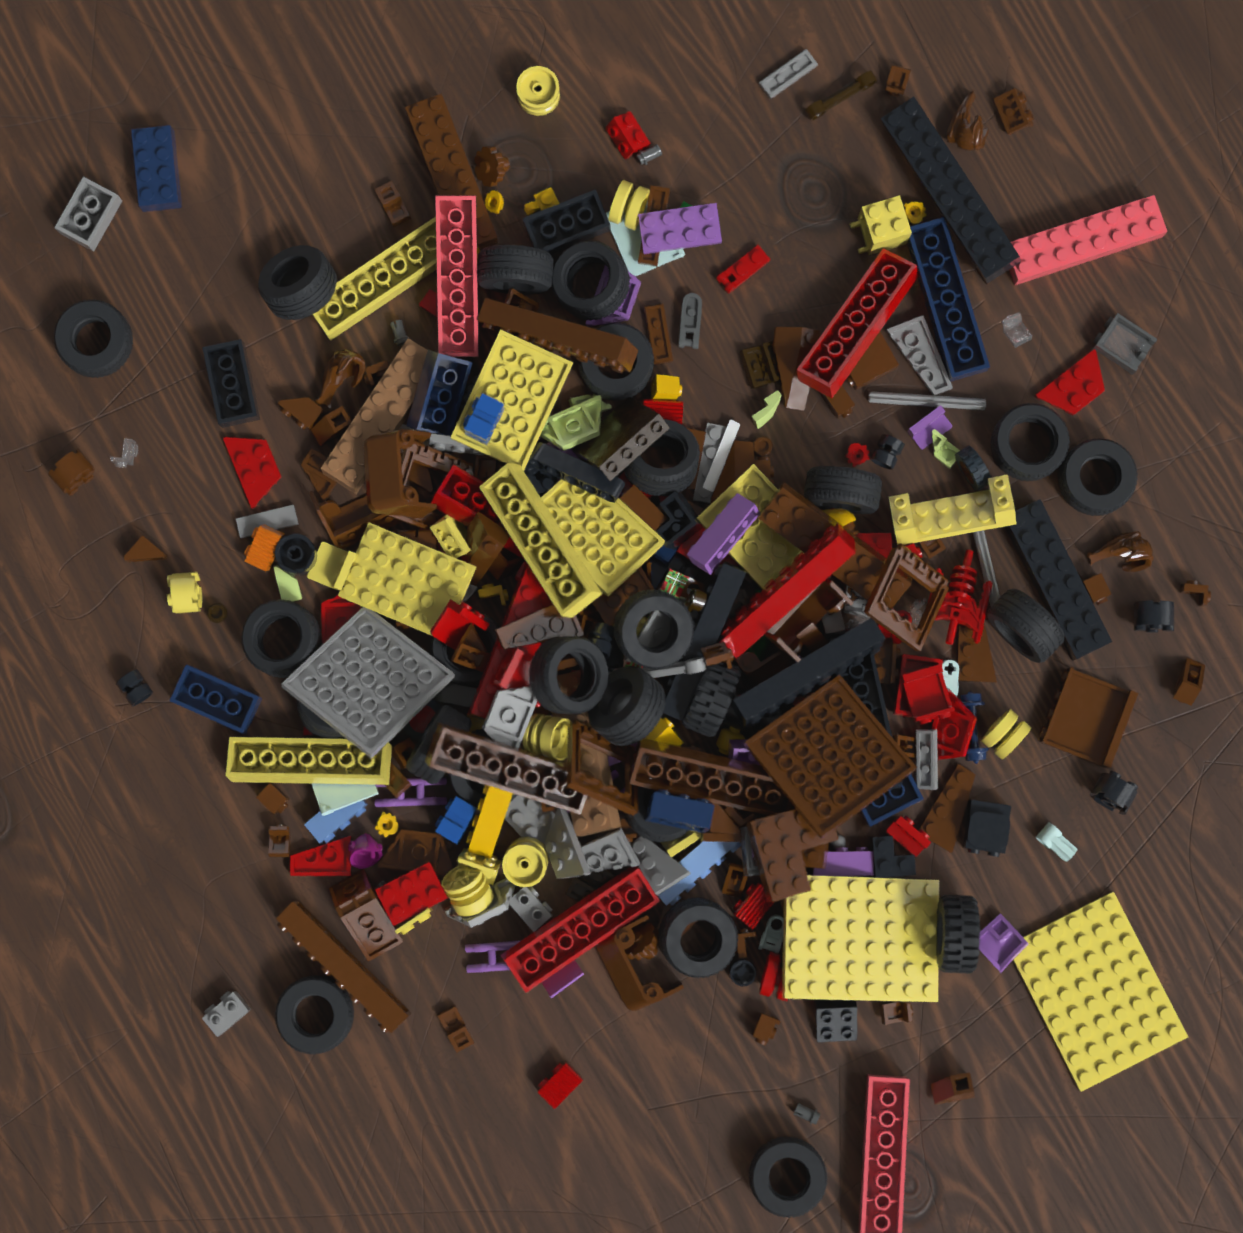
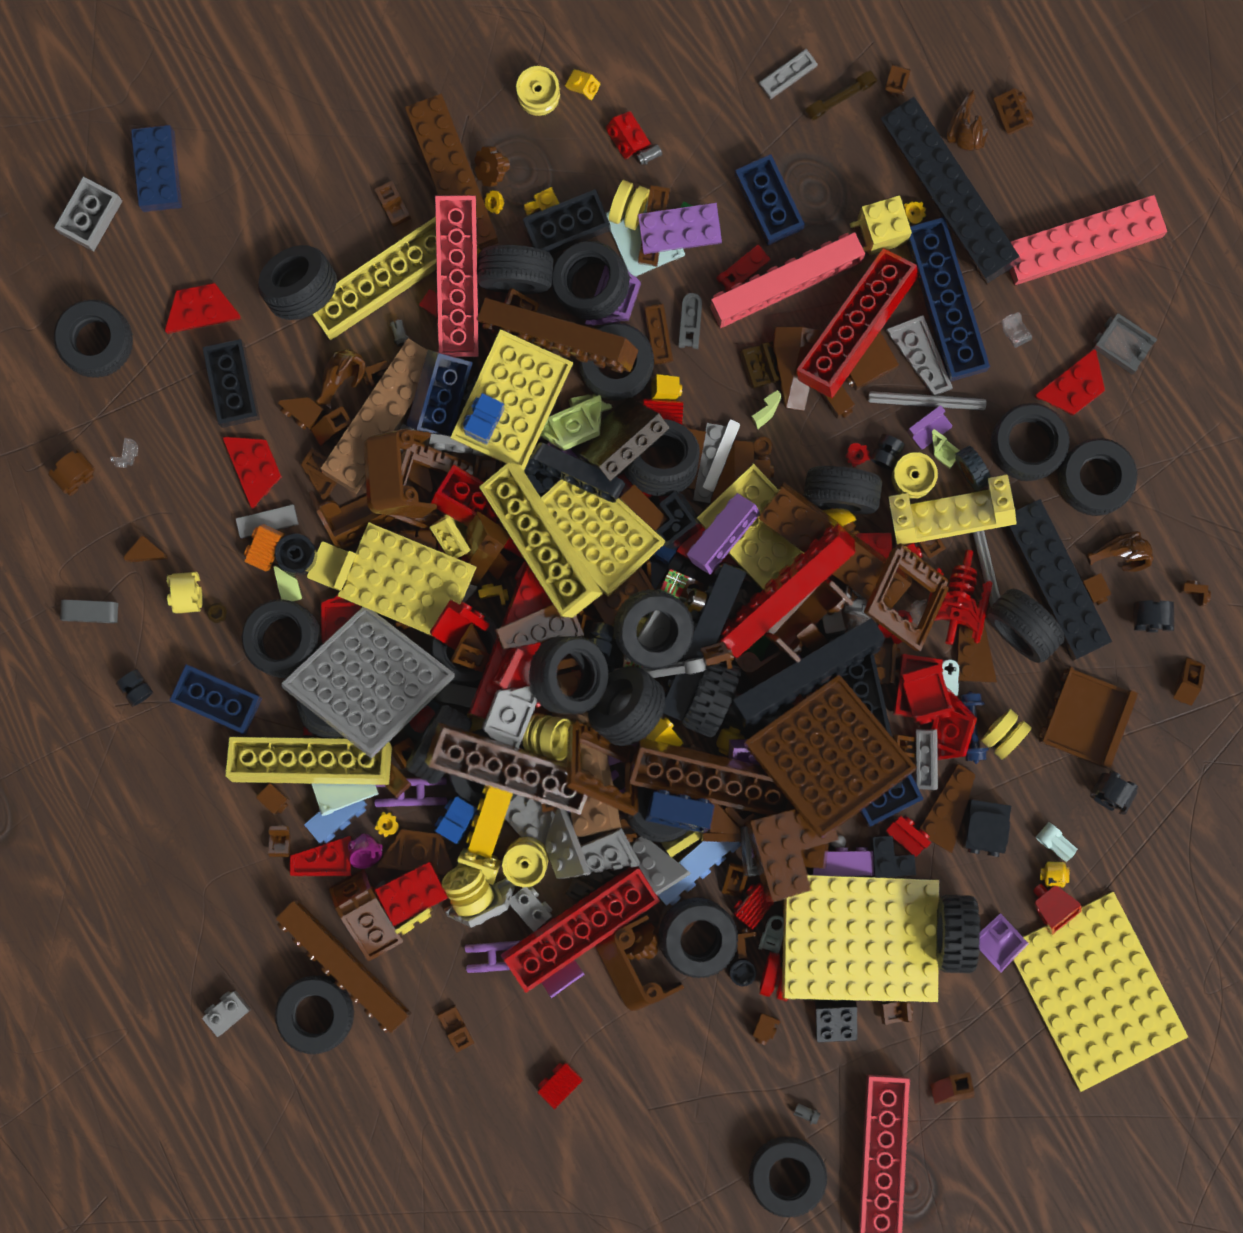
none -> dark grey beam [60,600,119,623]
none -> red wing [165,283,241,334]
none -> yellow bracket [565,69,600,100]
none -> coral brick [710,233,865,329]
none -> dark blue brick [734,154,805,246]
none -> light yellow wheel [892,452,938,499]
none -> red torso [1033,884,1082,935]
none -> yellow head [1041,861,1070,888]

